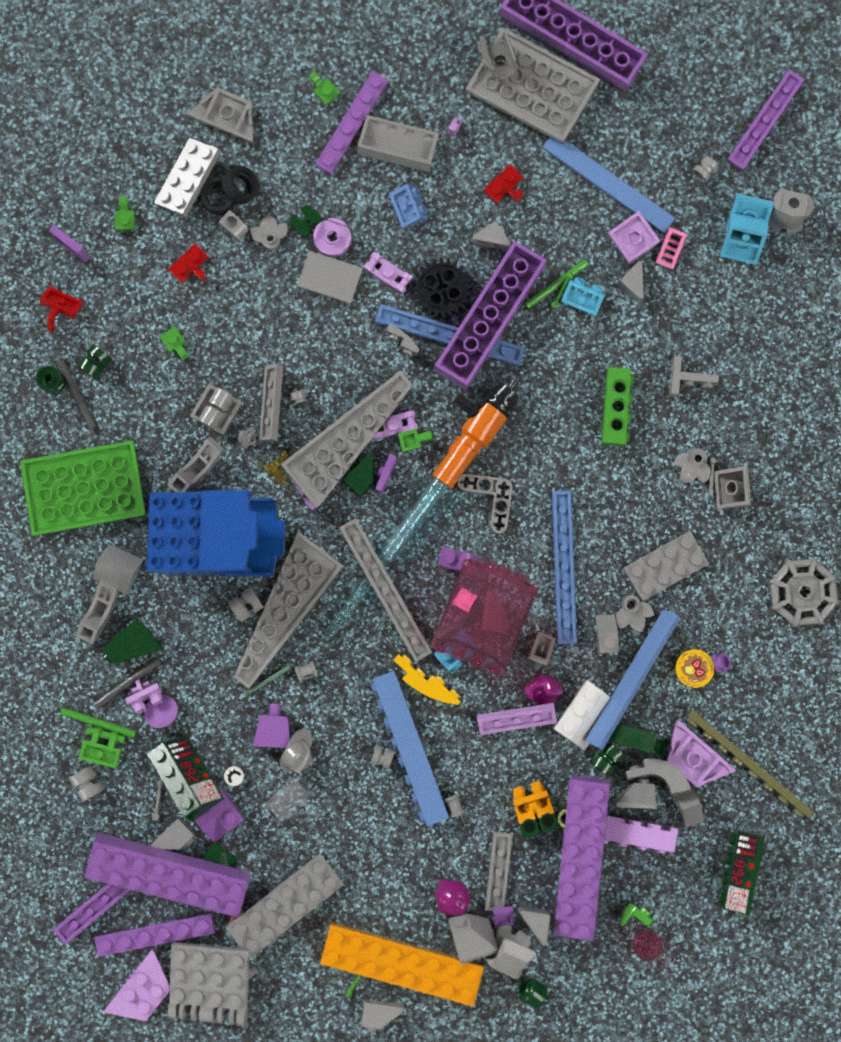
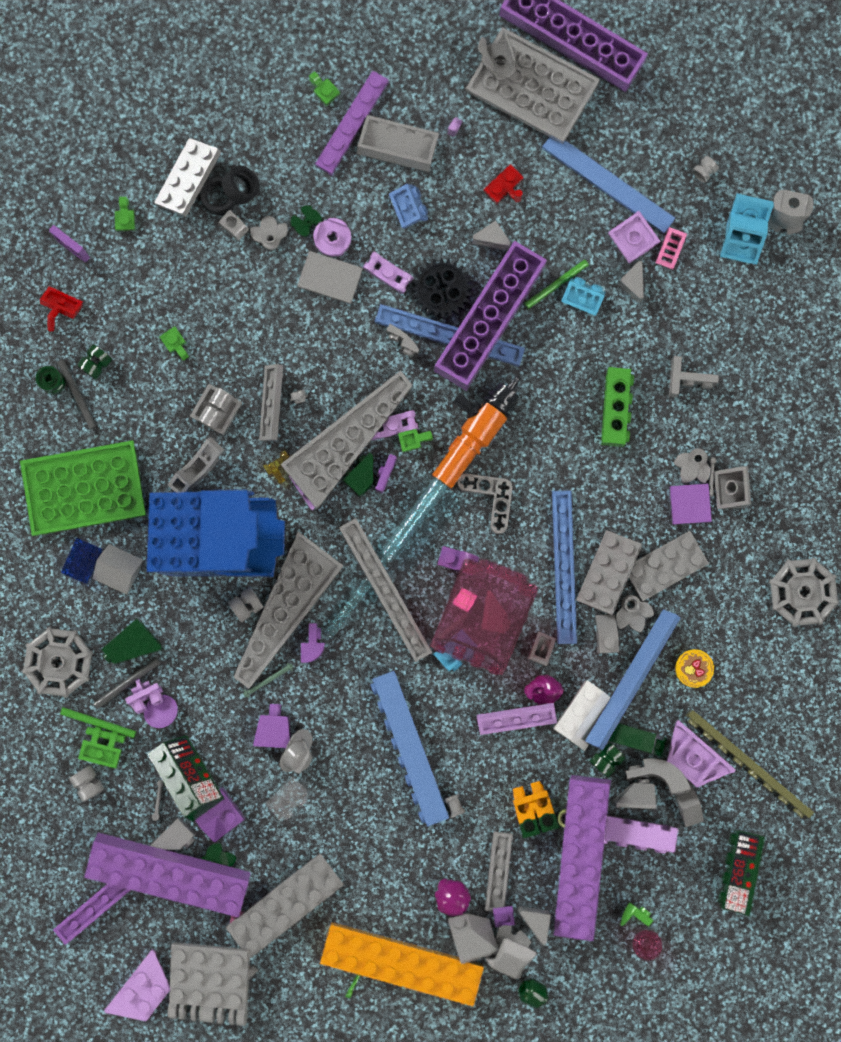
light grey arch [76,577,120,644] -> none
medium lavender plate [95,913,215,957] -> none
red plate [168,244,209,284] -> none
light grey wing [186,87,254,144] -> none
white tile [224,766,244,786] -> none
light grey plate [238,427,256,449] -> none
light grey bush [294,661,318,683] -> none
light grey slope [361,999,404,1032] -> none
light grey wheel [370,745,395,769] -> none
yellow slope [394,654,460,705] -> none
bright green hinge [551,272,574,308] -> none
medium lavender plate [713,653,731,673] -> none
medium lavender plate [727,70,805,171] -> none
none -> light grey plate [22,627,93,698]
none -> clear blue plate [61,538,103,584]
none -> medium lavender brick [301,623,325,663]
none -> light grey plate [576,530,642,615]
none -> medium lavender tile [669,484,712,525]

